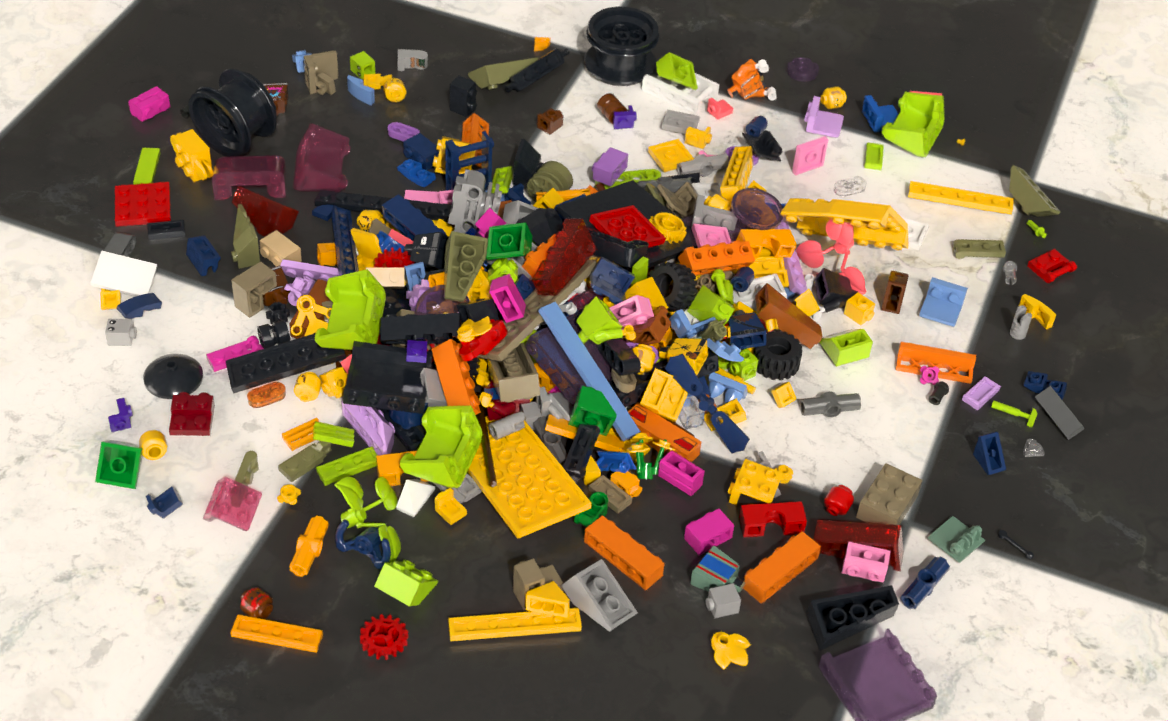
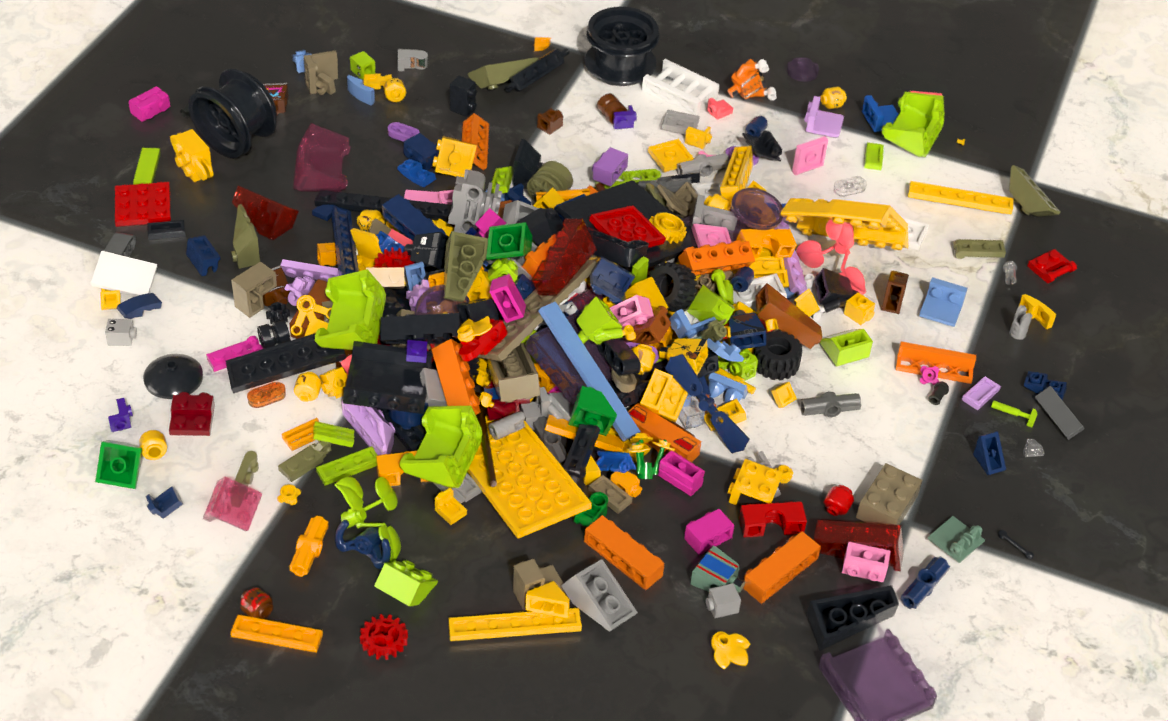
clear pink windscreen [212,155,286,200] -> none
tan brick [259,230,302,270] -> none
white slope [396,479,435,517] -> none
dark blue fence [445,131,494,200] -> none
lime slope [656,52,698,90] -> none
lime piece [1027,220,1047,238] -> none

